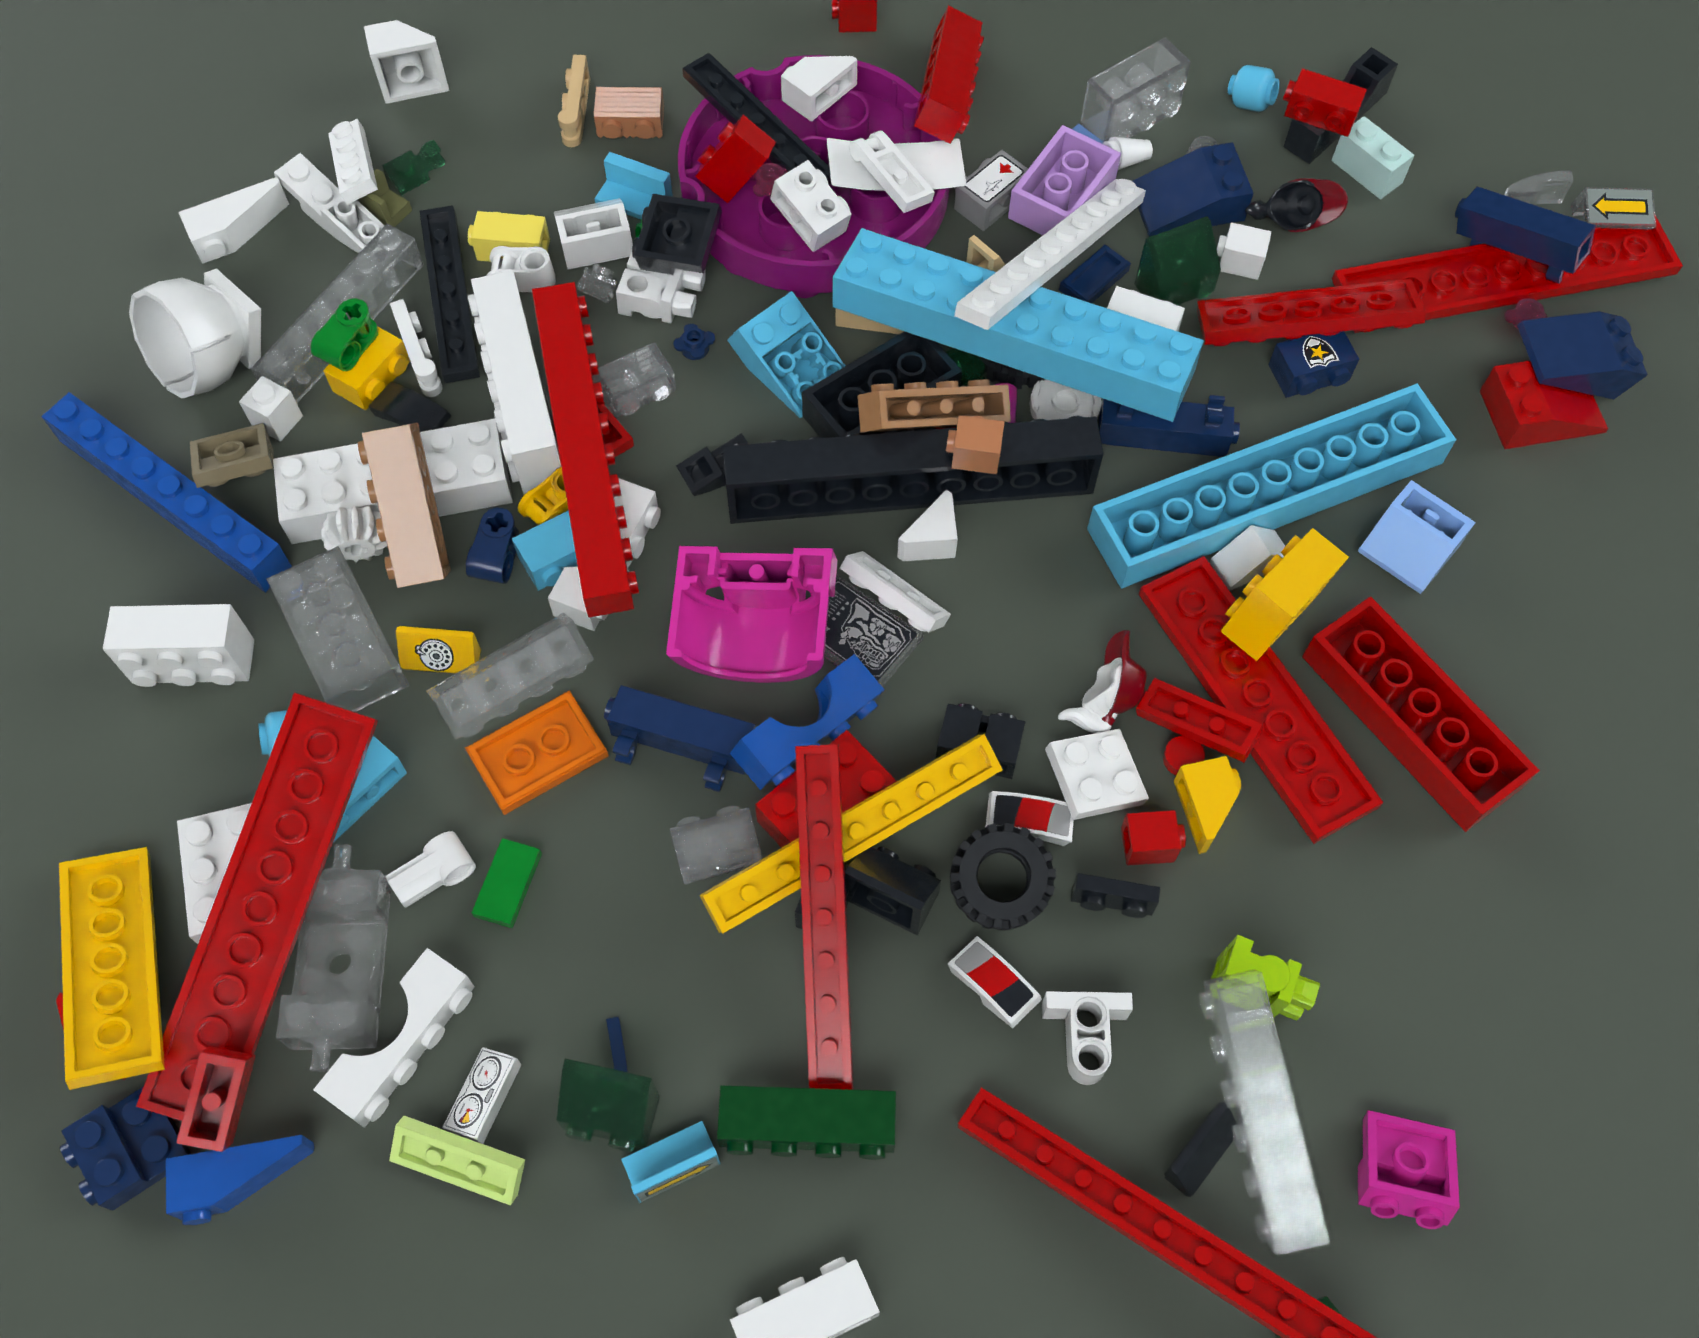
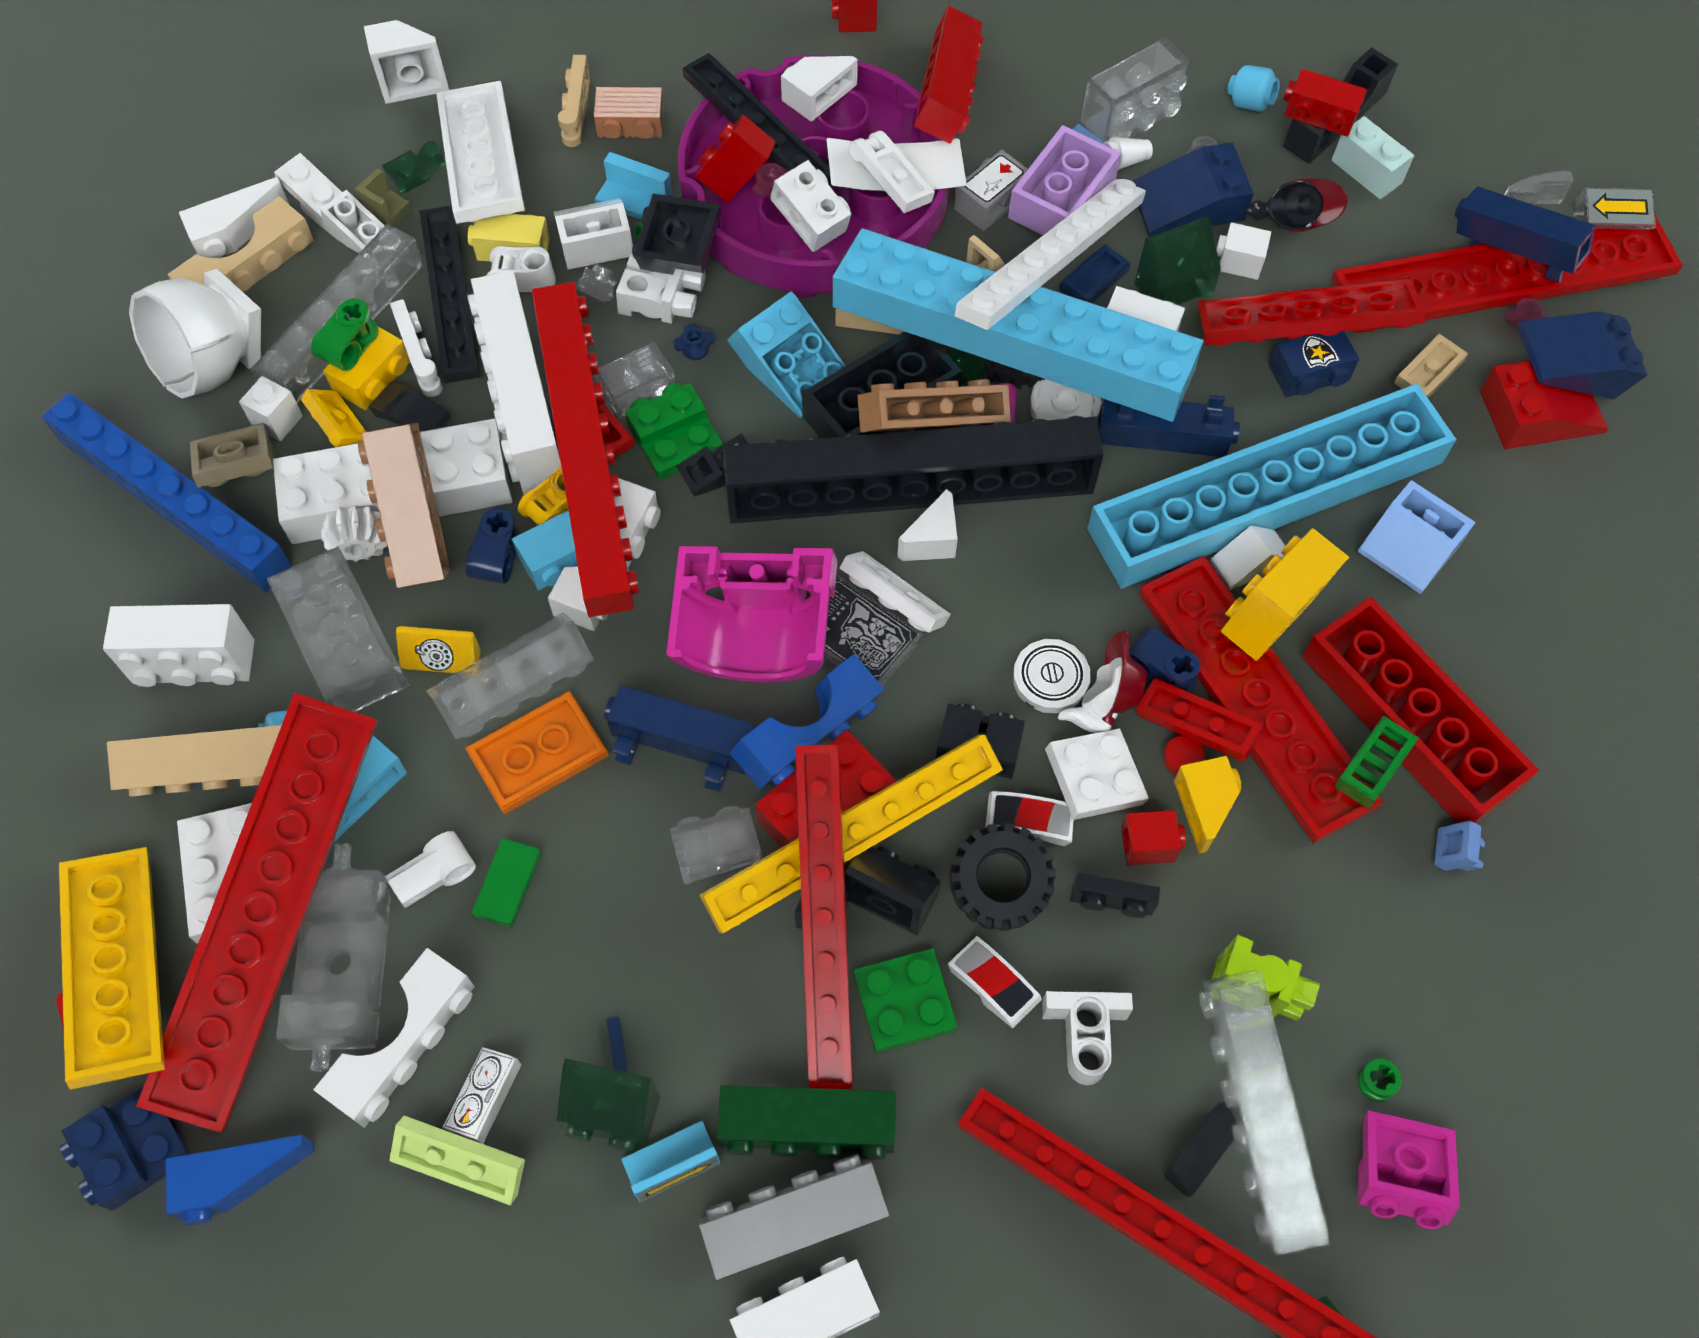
red brick [176,1046,256,1152] -> none
white plate [328,119,378,205] -> none
nougat brick [946,415,1005,474] -> none
none -> tan brick [107,725,281,796]
none -> tan arch [168,196,314,292]
none -> yellow plate [301,389,366,447]
none -> white plate [436,81,525,224]
none -> green plate [625,383,723,481]
none -> light grey brick [699,1155,889,1280]
none -> green plate [853,948,958,1054]
none -> white tile [1013,639,1090,713]
none -> dark blue piece [1130,628,1200,693]
none -> green slope [1335,716,1419,809]
none -> green bush [1357,1058,1402,1102]
none -> tan plate [1394,333,1468,398]
none -> medium blue tile [1434,821,1485,871]

